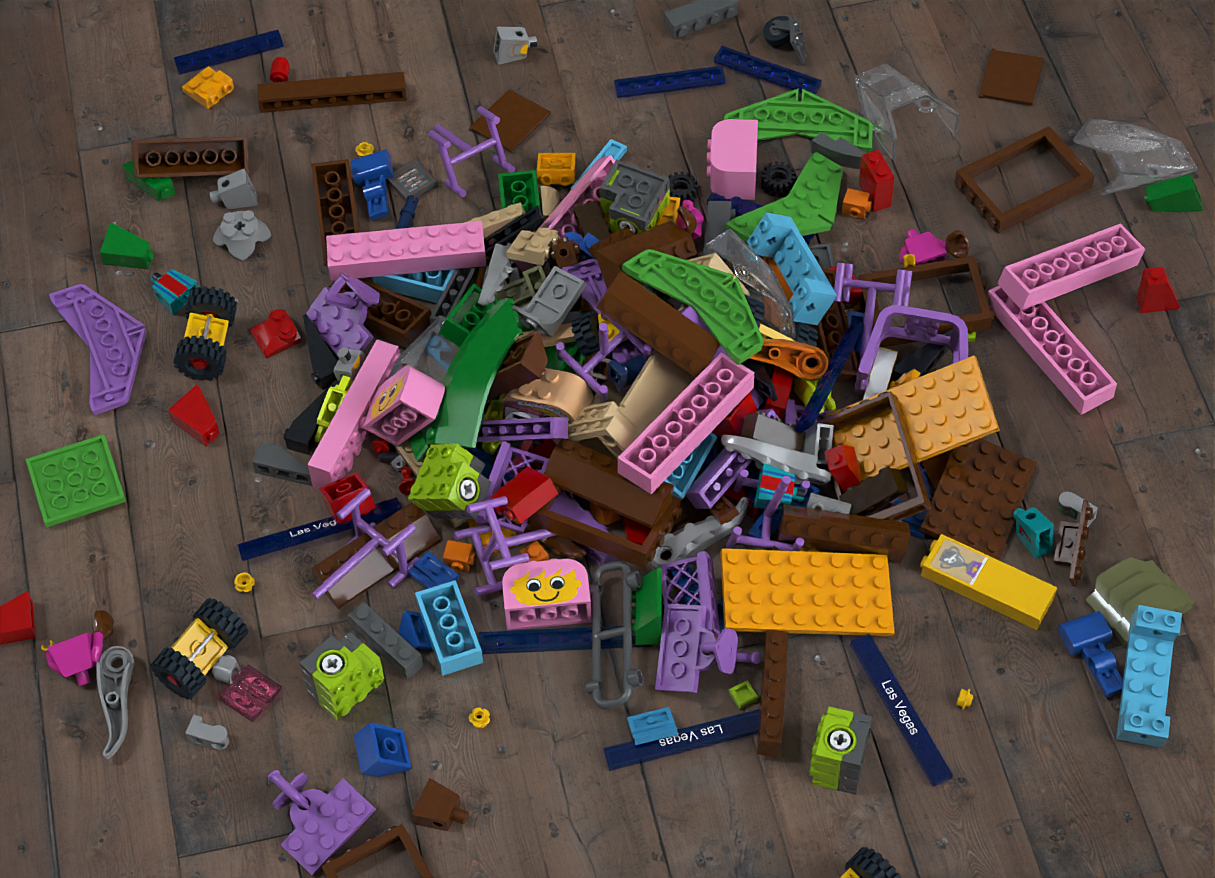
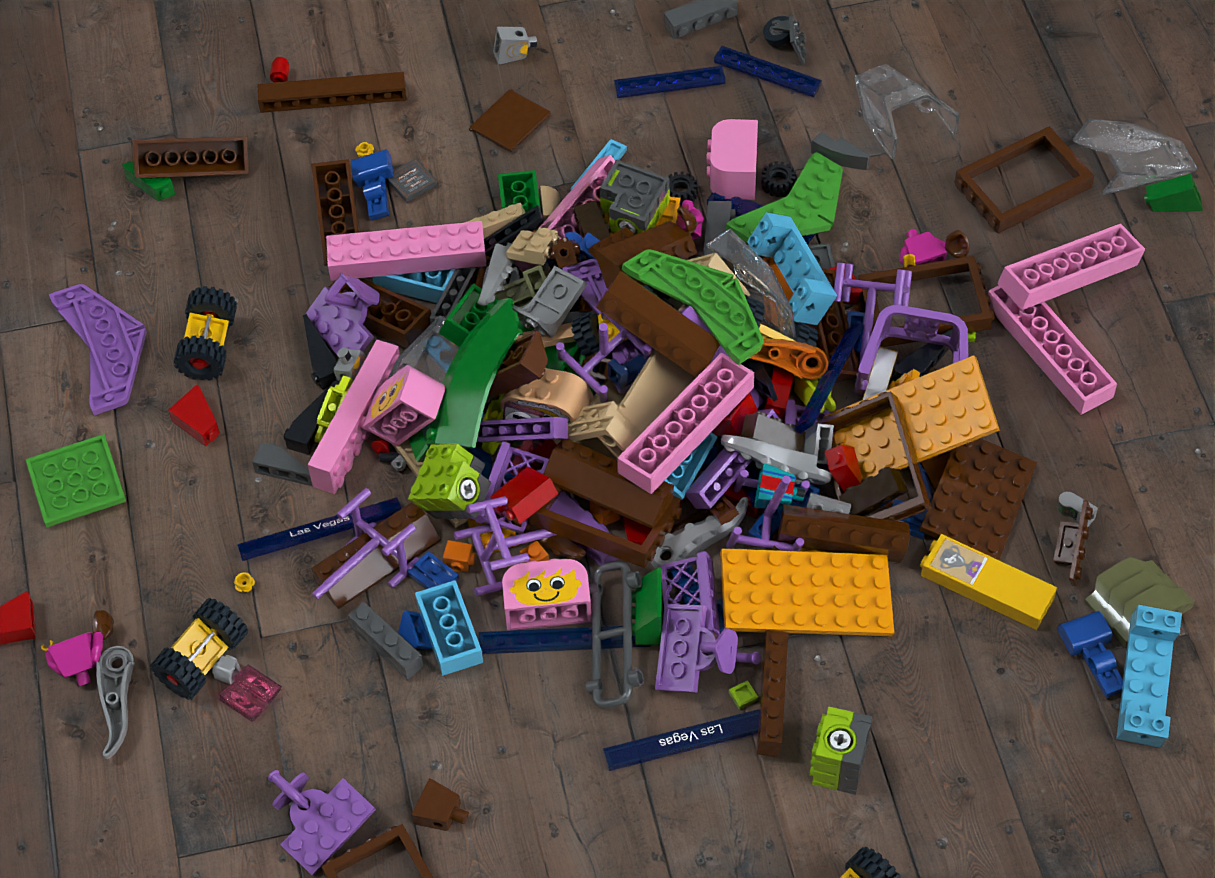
green slope [100,223,154,269] -> none
teal torso [151,269,198,316] -> none
clear blue plate [174,30,284,75] -> none
light orange plate [182,66,234,109] -> none
light grey leg [185,715,229,750] -> none
light grey torso [210,169,258,209] -> none
light grey brick [213,210,272,261] -> none
red slope [249,309,302,359] -> none
lime piece [300,632,384,720] -> none
red brick [319,472,376,524] -> none
blue slope [353,723,412,777] -> none
dark blue pin [396,195,419,229] -> none
red piece [399,467,415,495] -> none
medium lavender piece [428,106,515,198] -> none
yellow plate [469,708,490,729] -> none
light orange plate [537,153,576,186] -> none
dark azure plate [627,707,678,745] -> none
bright green wing [724,88,873,153] -> none
orange brick [842,188,872,219] -> none
clear blue tile [850,634,953,787] -> none
red brick [859,150,894,212] -> none
yellow plate [956,689,973,709] -> none
reddish brown piece [979,48,1044,105] -> none
teal torso [1013,507,1054,559] -> none
red slope [1136,267,1180,313] -> none

